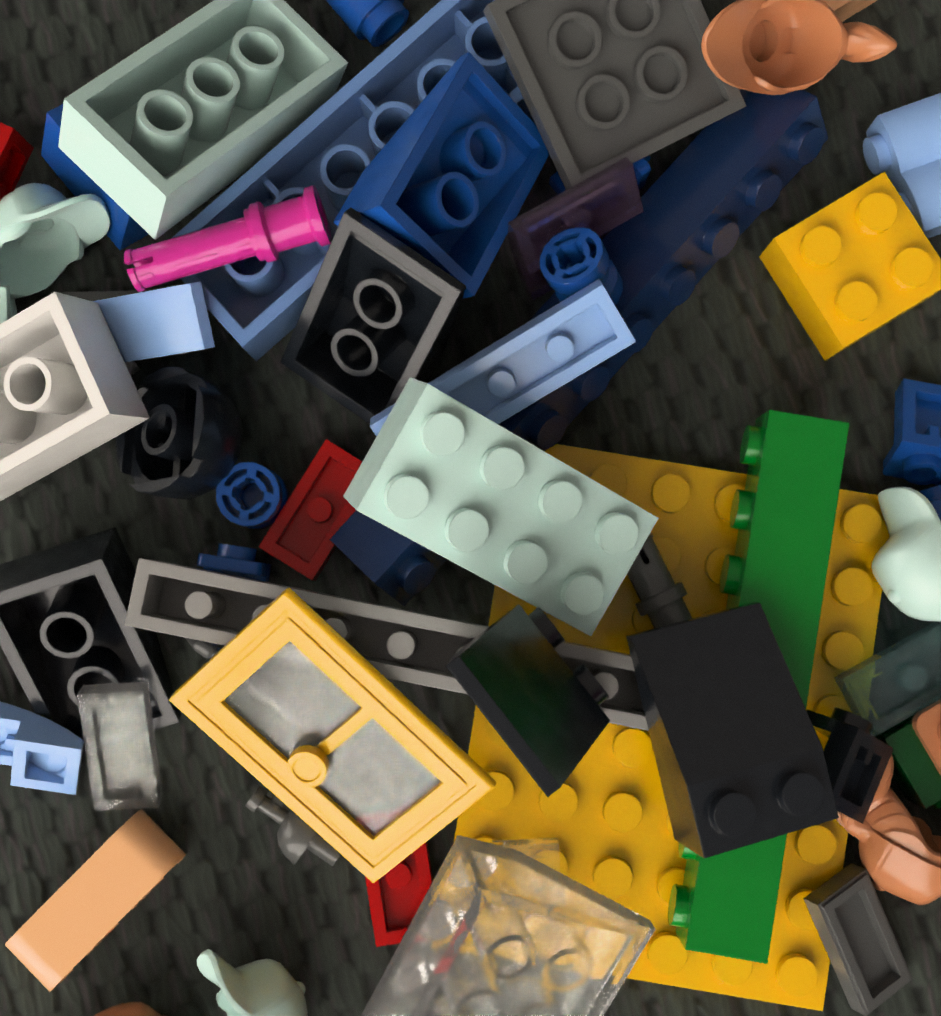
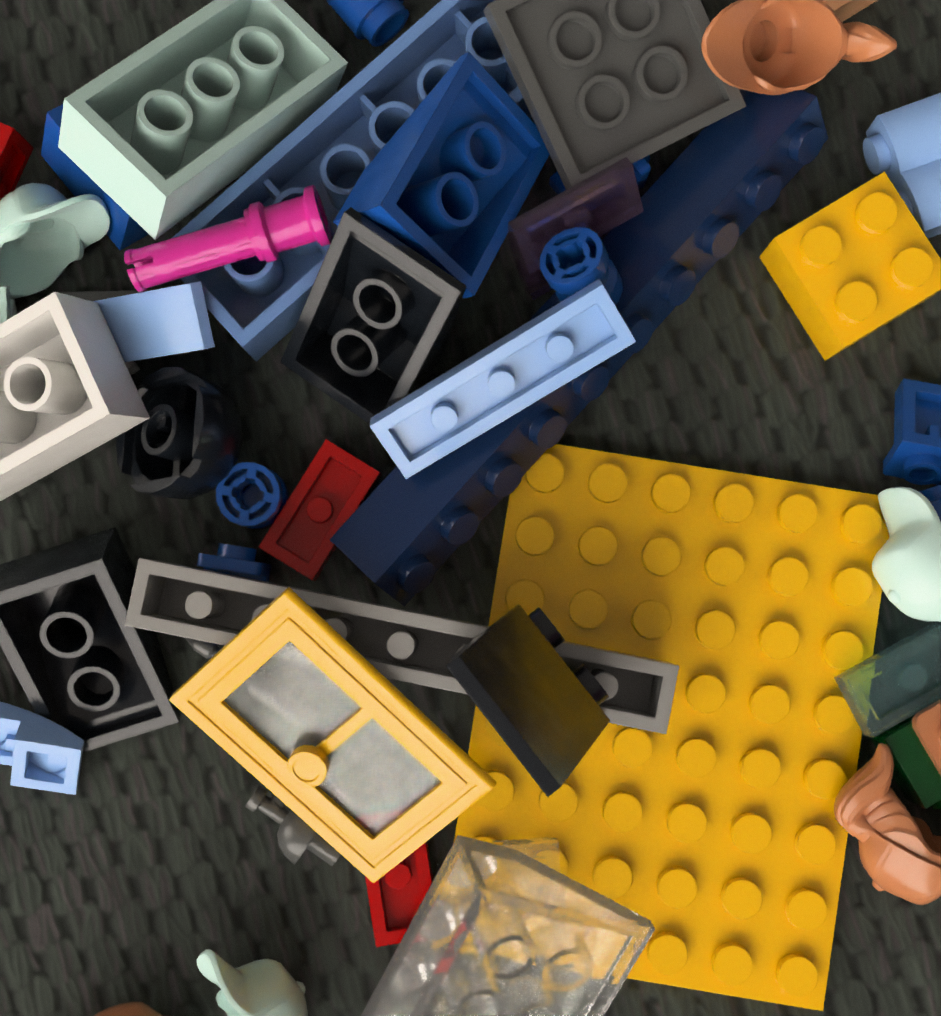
light nougat beam [5,809,187,992] -> none
clear tile [77,682,162,811] -> none
light aqua brick [343,377,659,636] -> none
black slope [626,602,839,859] -> none
dark grey pin [627,533,692,628] -> none
green brick [668,410,849,964] -> none
dark grey tile [803,863,913,1016] -> none
black bracket [806,707,894,824] -> none

